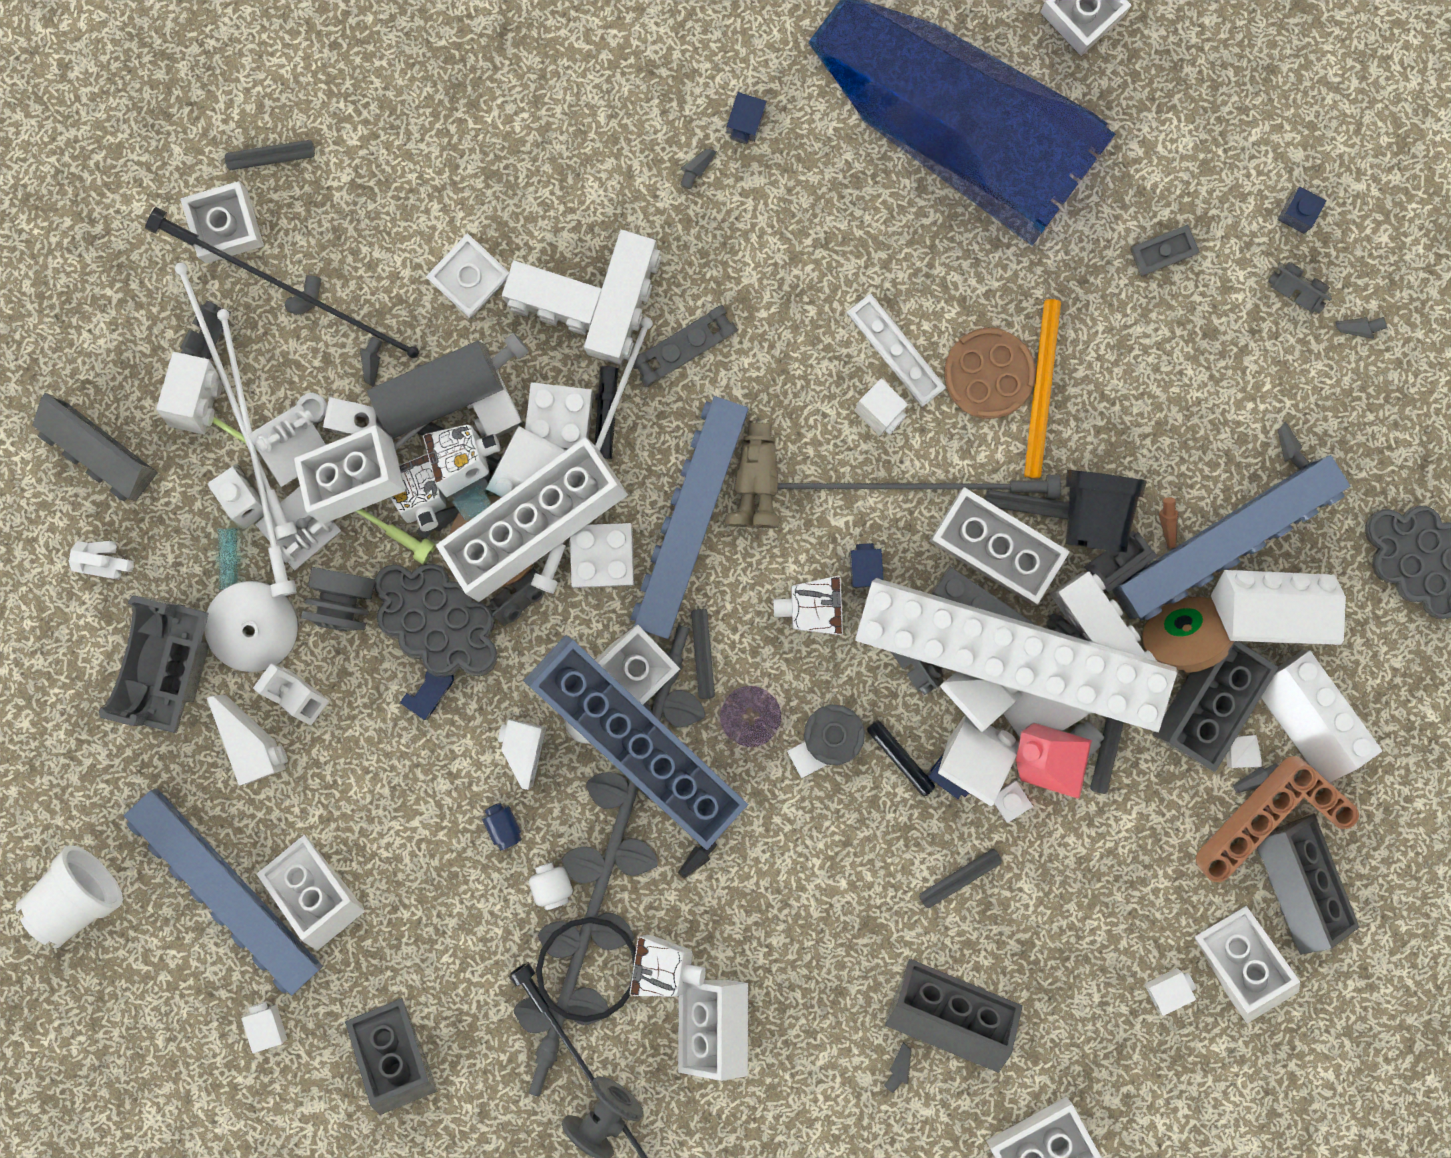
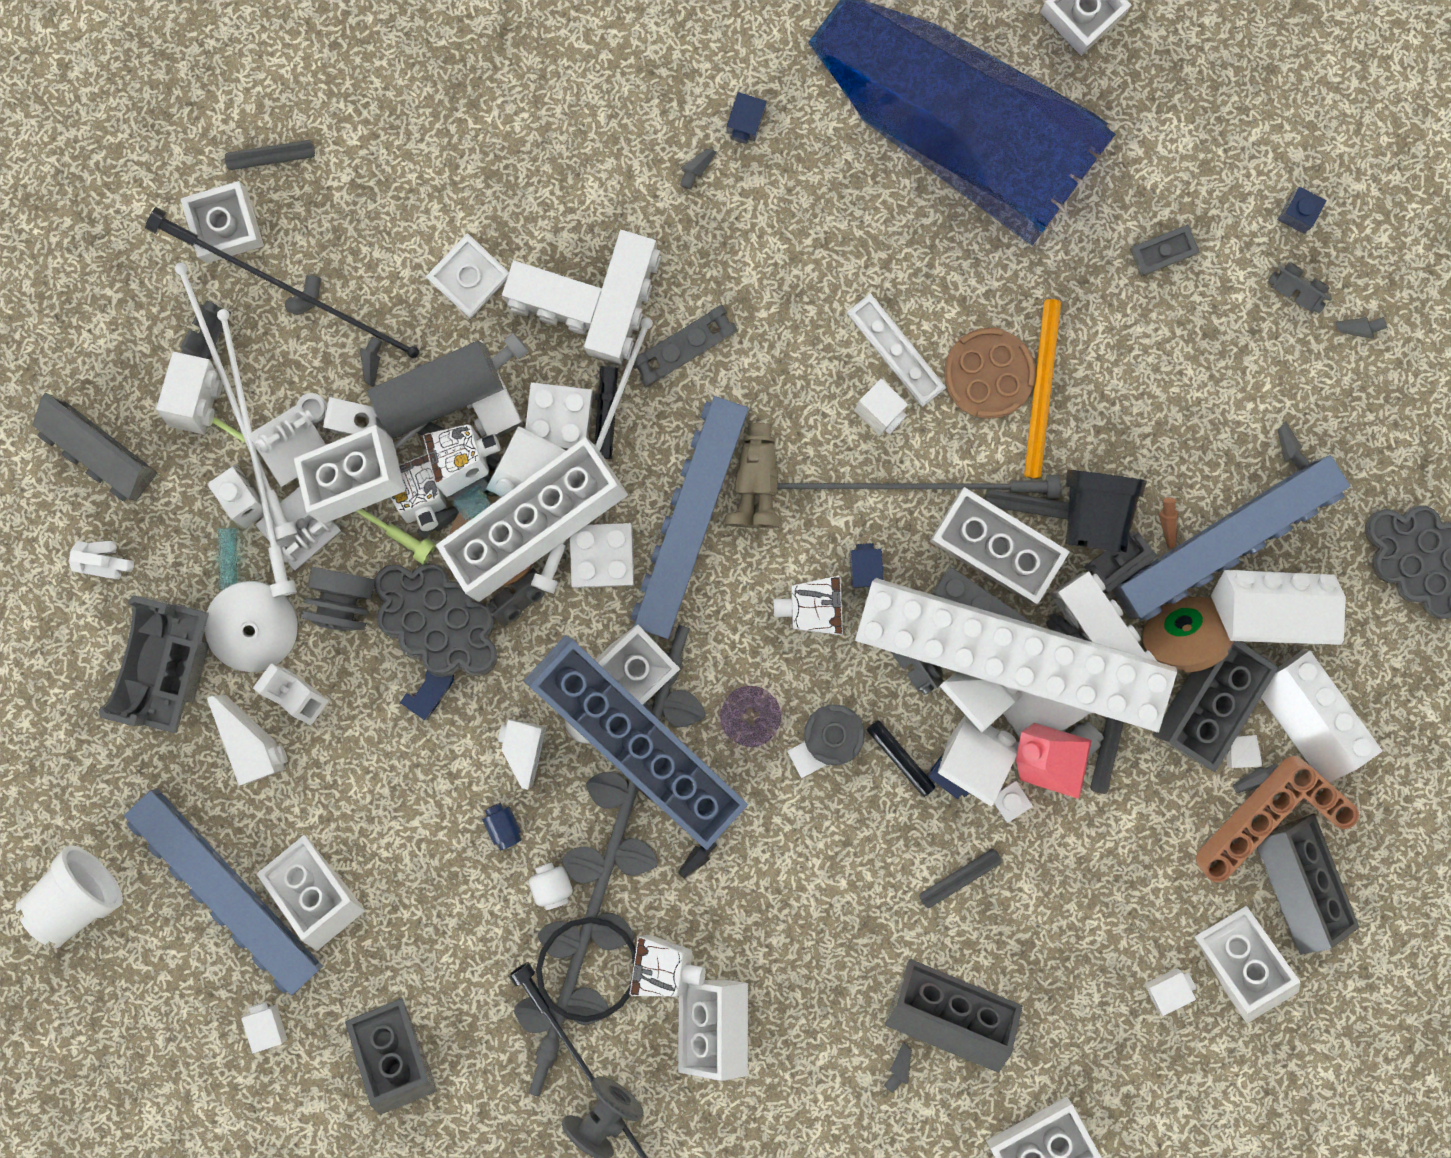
dark grey axle [691,609,715,699] -> none

